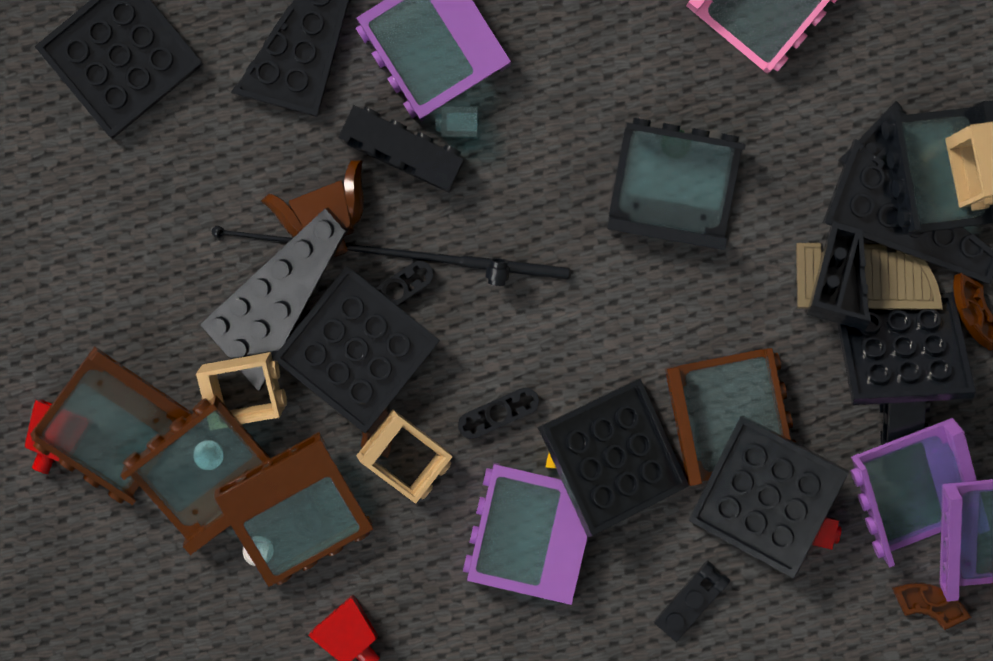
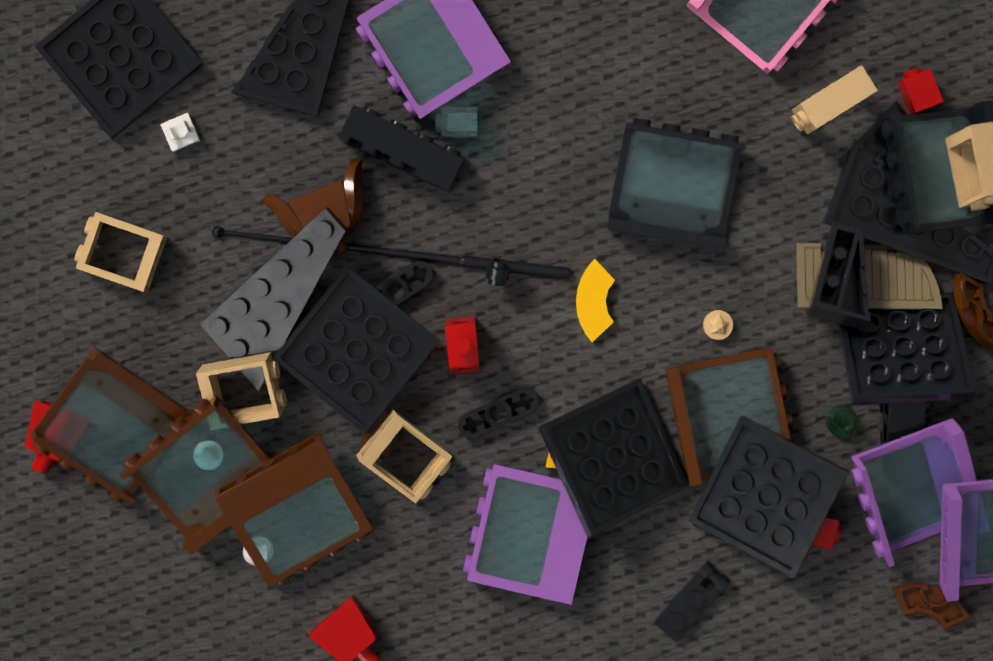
none -> tan window [74,212,167,292]
none -> white tile [160,113,200,152]
none -> red torso [445,316,480,374]
none -> yellow tile [576,259,615,342]
none -> tan tile [703,310,733,340]
none -> tan window [791,65,878,134]
none -> clear green tile [826,405,857,437]
none -> red brick [897,67,944,114]

